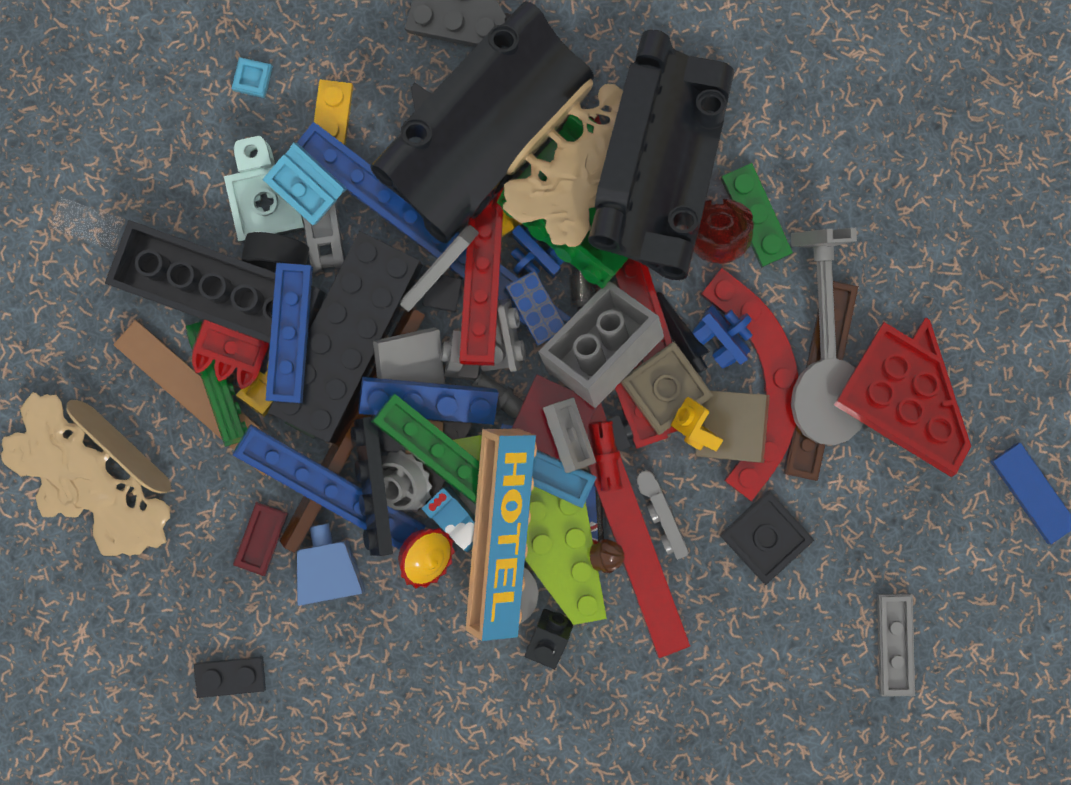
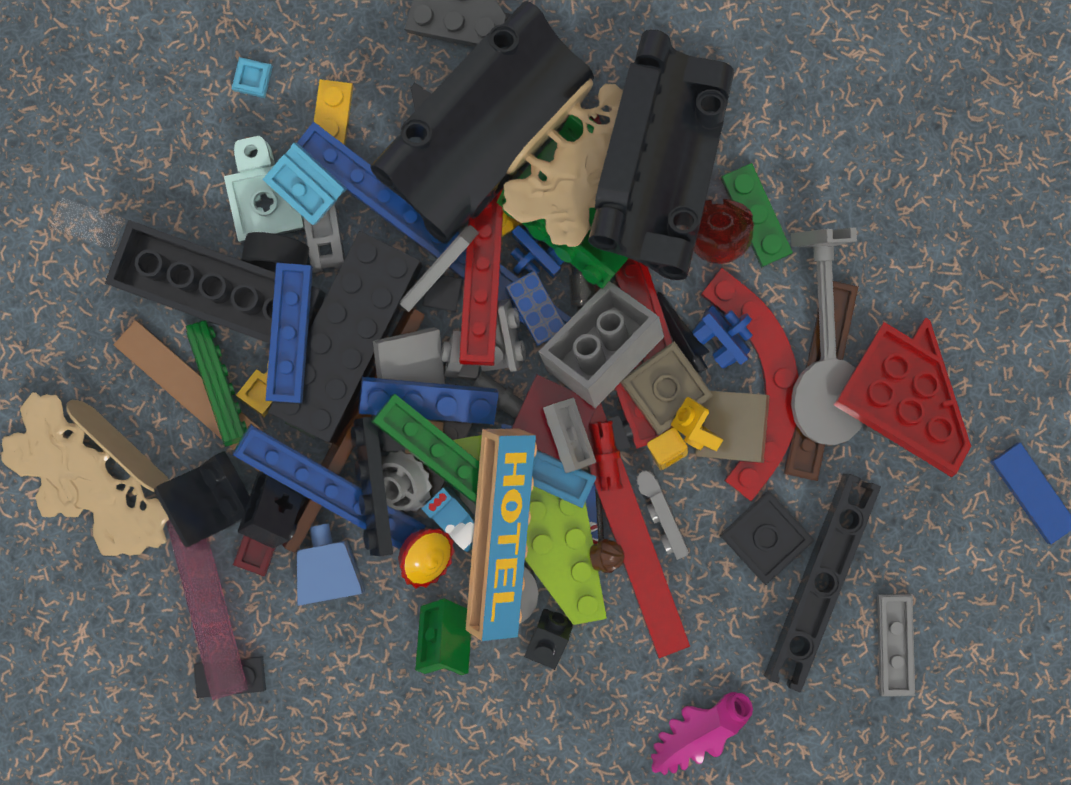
red plate [191,320,269,389] -> none
none -> black bracket [154,451,250,548]
none -> clear pink tile [166,520,248,701]
none -> black brick [238,471,306,548]
none -> green panel [415,598,471,675]
none -> yellow slope [647,428,688,470]
none -> dark pink plant [651,692,753,775]
none -> black piece [764,473,881,693]

